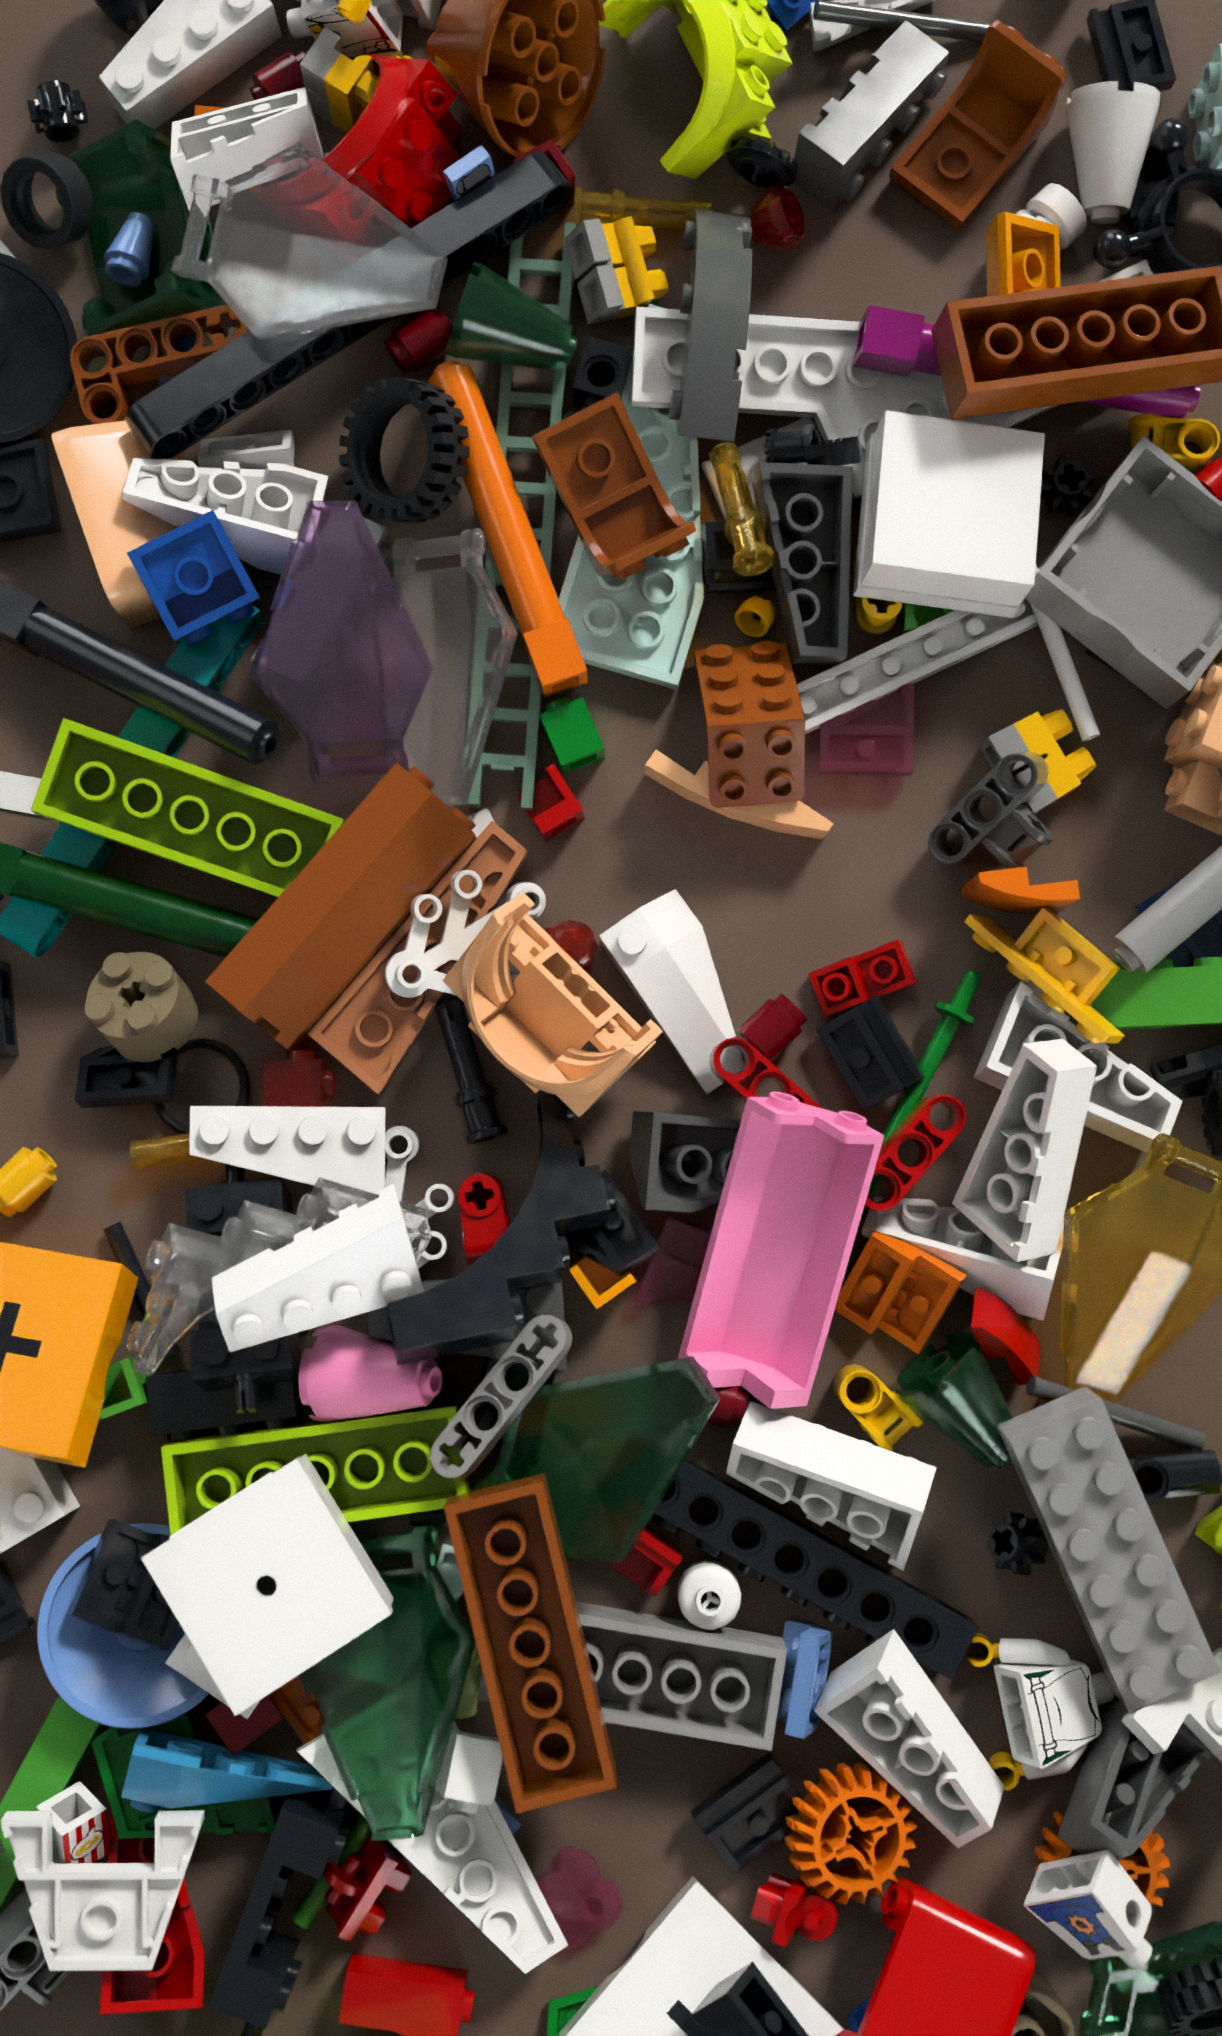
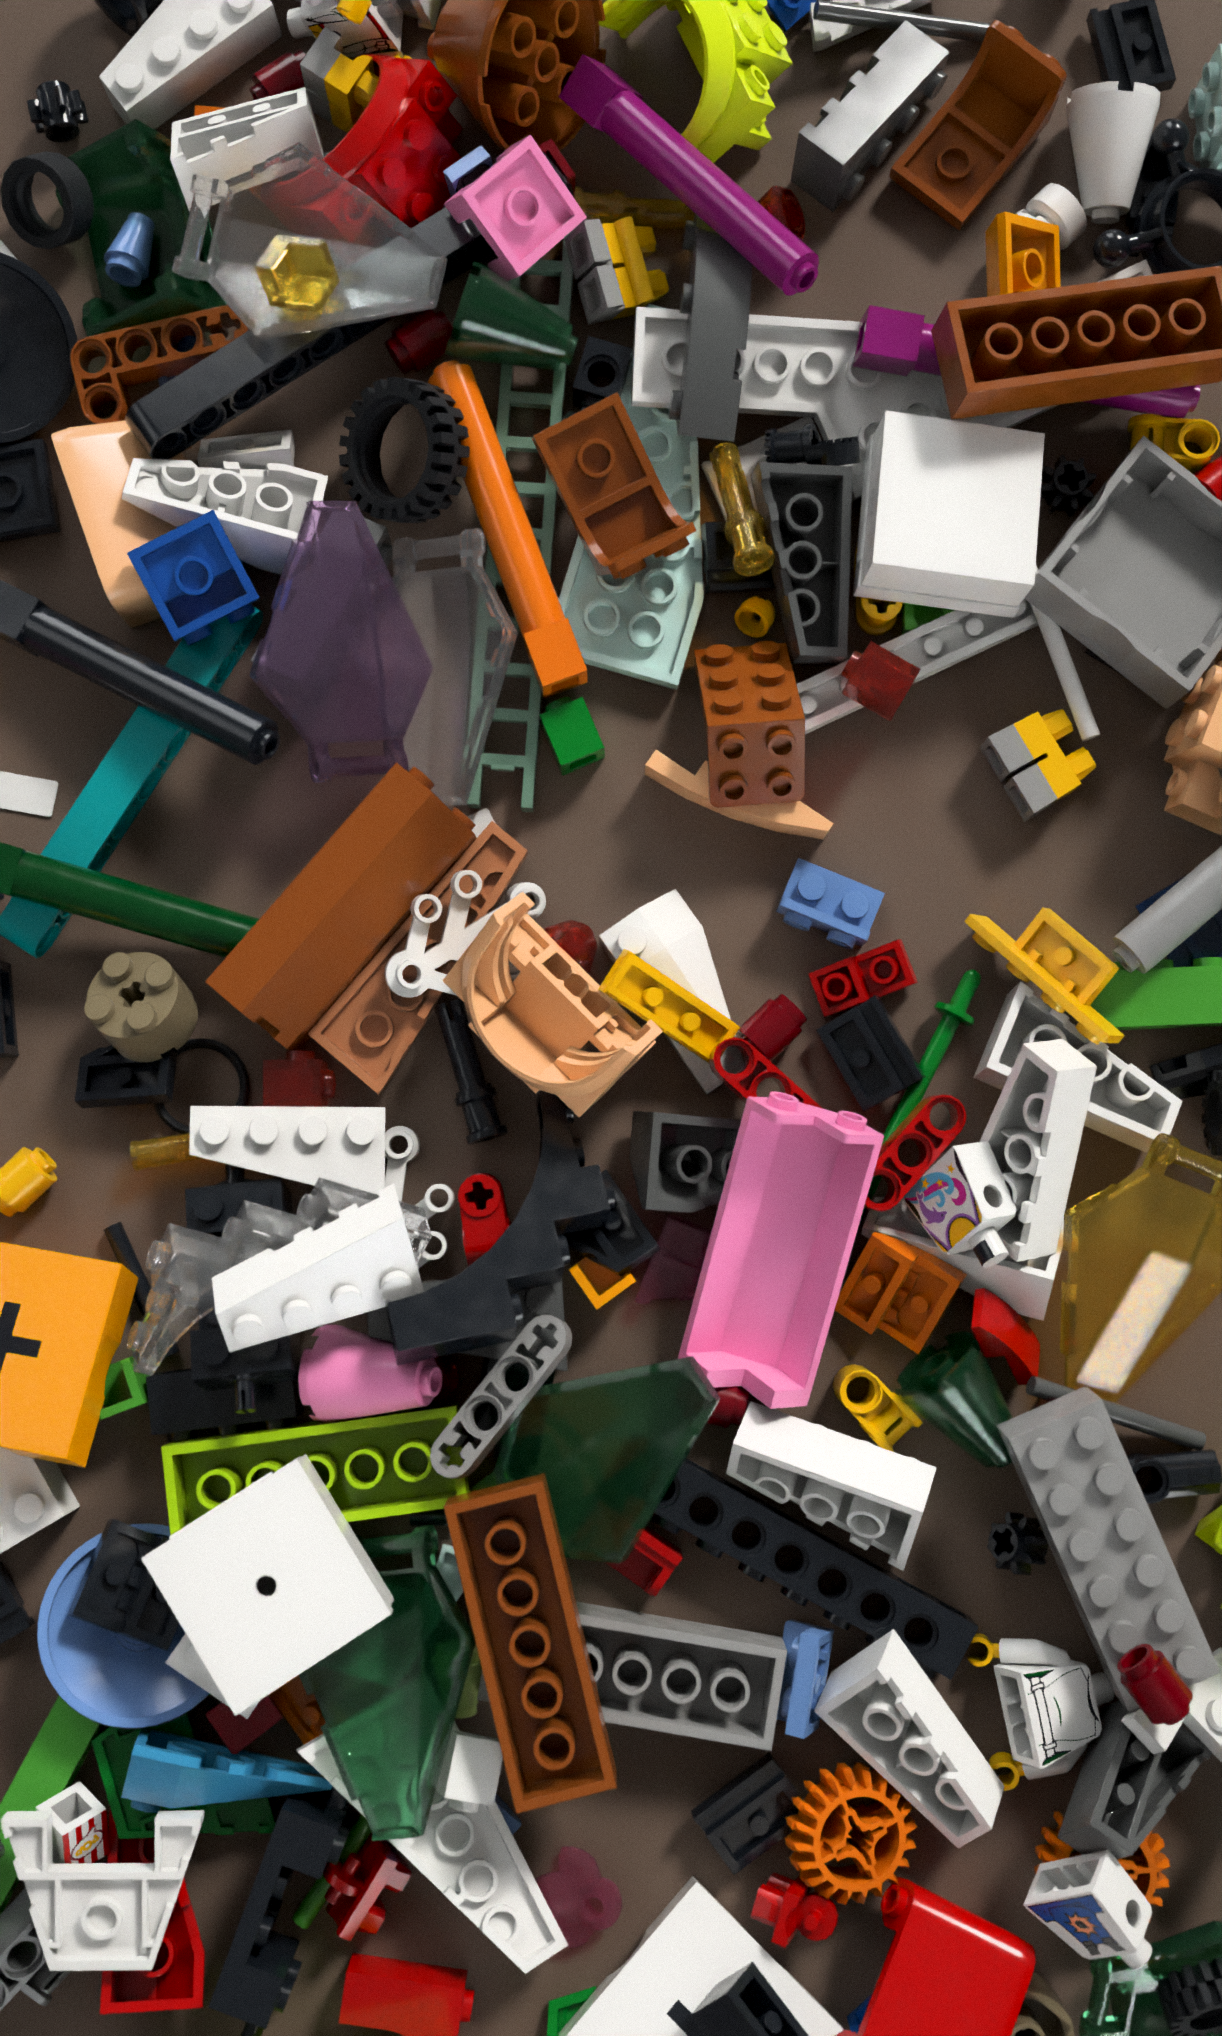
lime brick [31,718,344,899] -> none
red panel [518,763,585,842] -> none
white head [677,1559,741,1630] -> none
black gear [727,136,798,189] -> none
clear pink wing [818,684,914,776] -> none
dark grey piece [928,751,1053,869] -> none
orange slope [962,867,1080,914] -> none
none -> clear yellow panel [254,235,340,312]
none -> bright pink panel [444,135,587,283]
none -> magenta brick [559,54,819,296]
none -> yellow tile [598,949,740,1064]
none -> medium blue bracket [776,858,885,949]
none -> clear red brick [841,641,921,721]
none -> white torso [903,1141,1016,1268]
none -> dark red brick [1117,1644,1193,1725]

